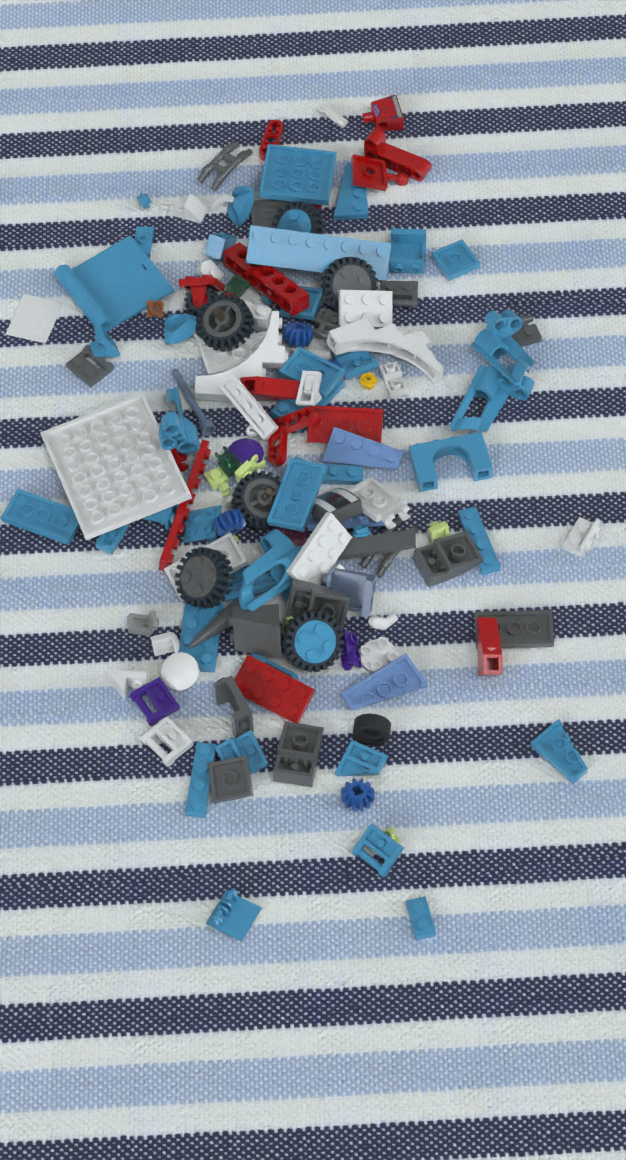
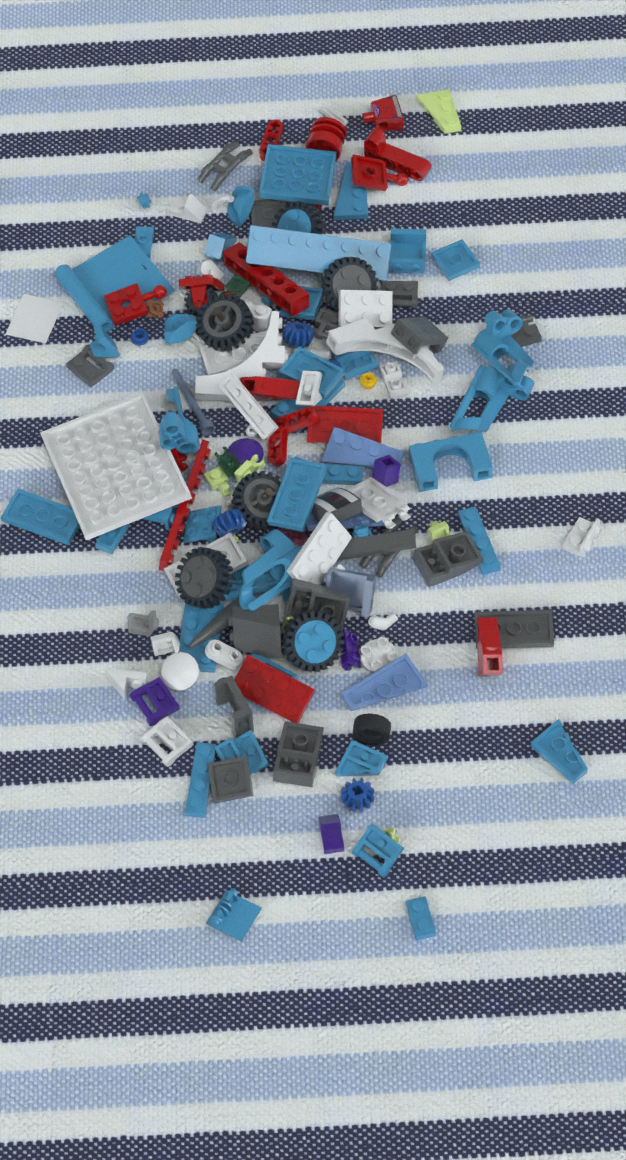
none -> red plate [104,283,167,326]
none -> blue plate [131,328,149,346]
none -> white plate [205,640,243,669]
none -> red wheel [306,117,347,161]
none -> dark purple slope [318,814,344,854]
none -> dark purple brick [372,455,401,487]
none -> dark grey panel [391,316,449,354]
none -> yellowish green wing [416,89,461,134]

